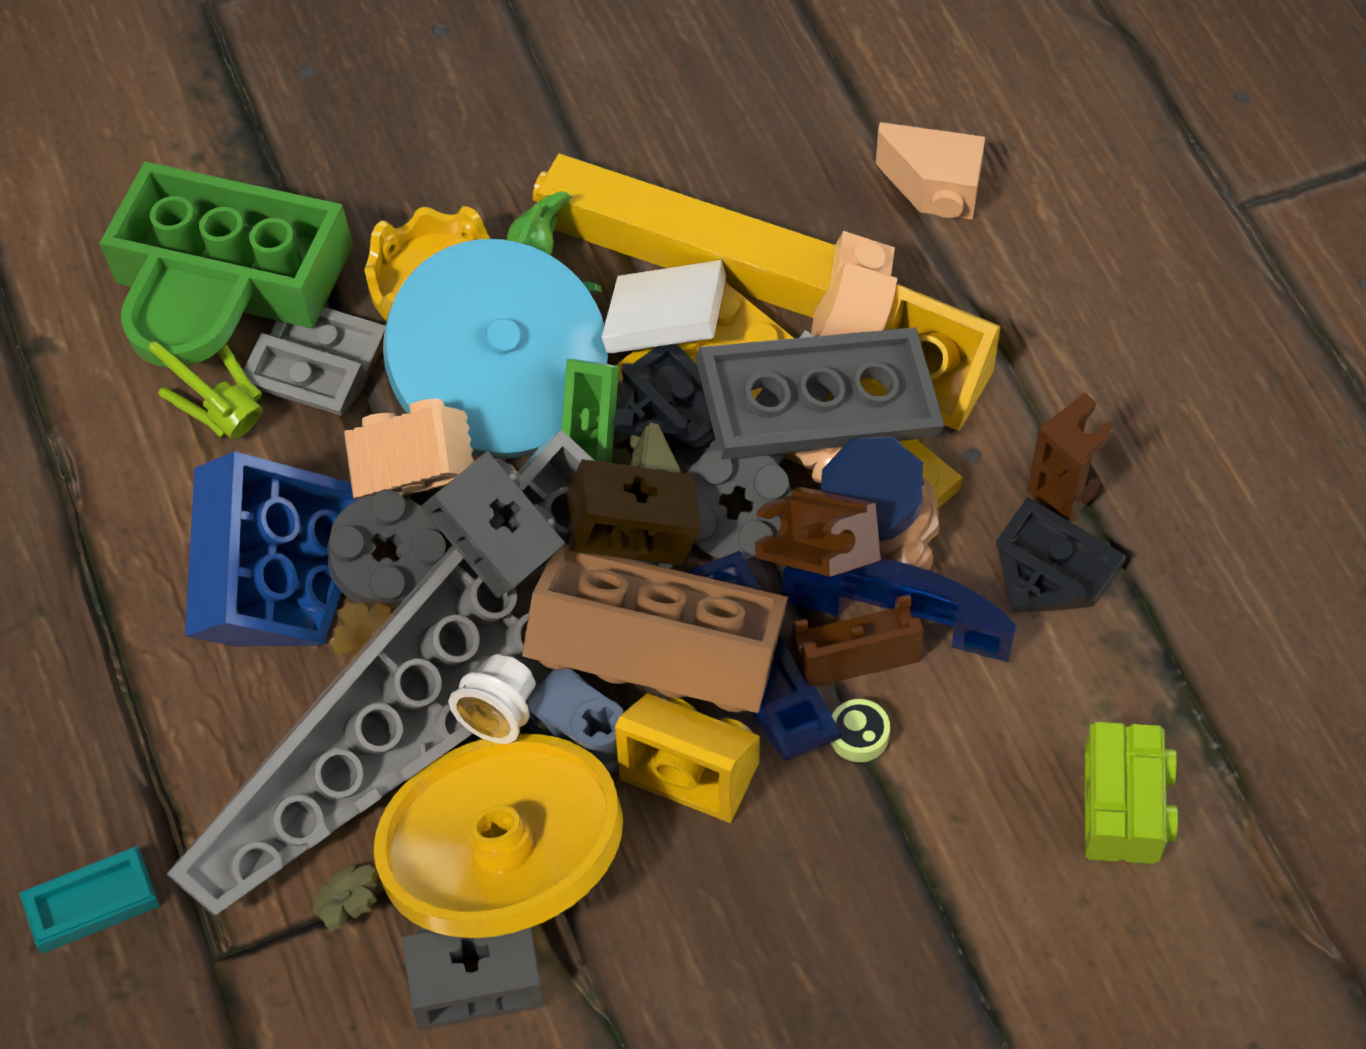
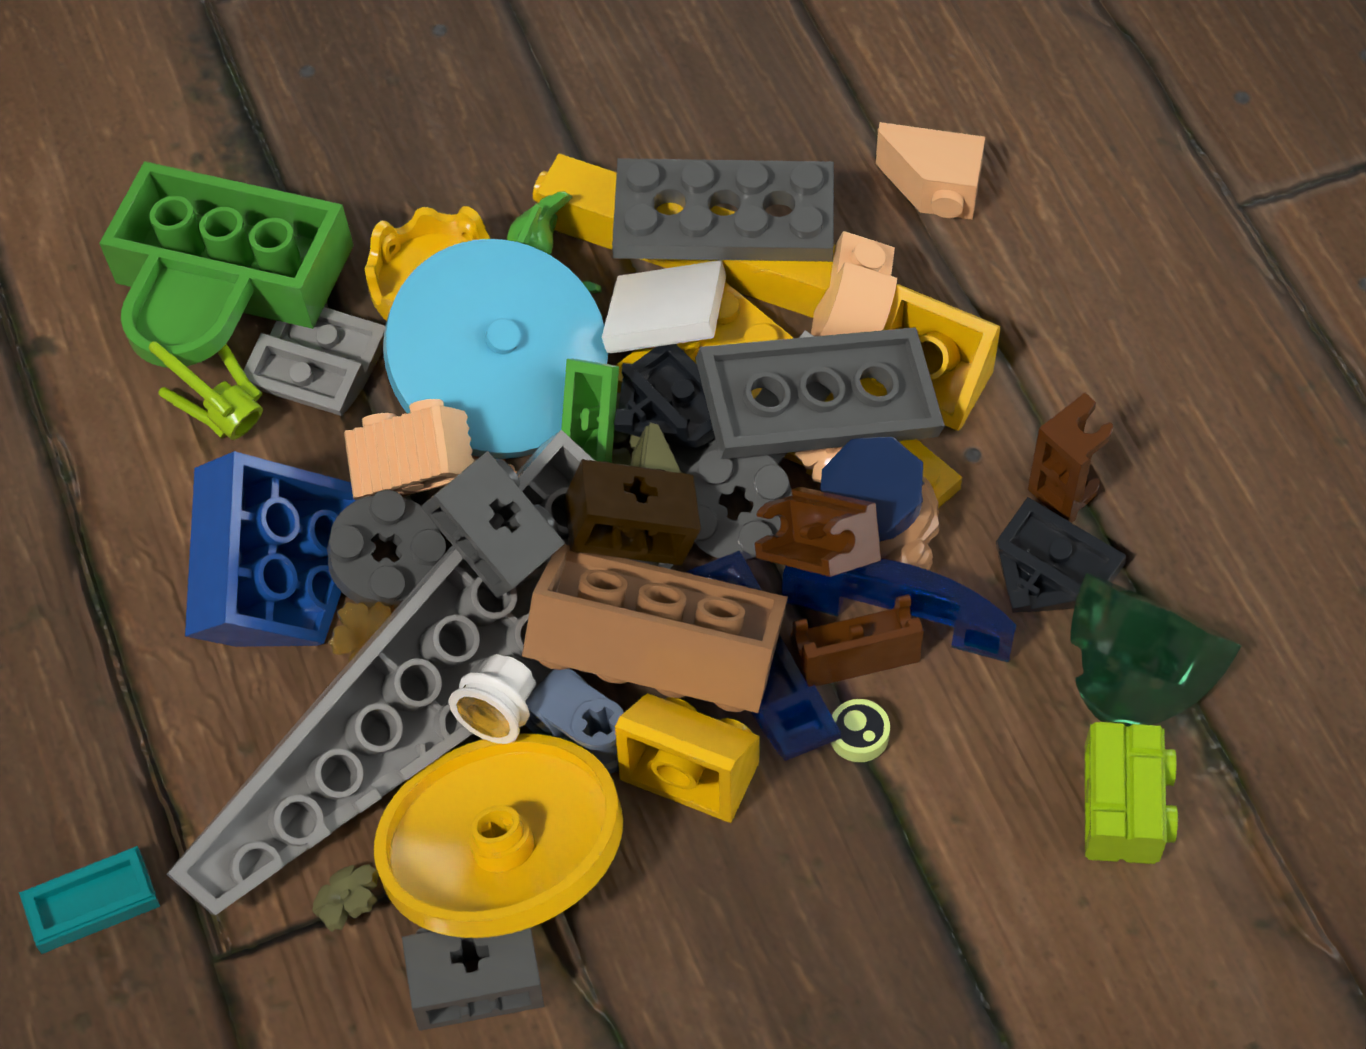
none -> dark grey plate [612,158,834,262]
none -> clear green brick [1070,573,1242,727]

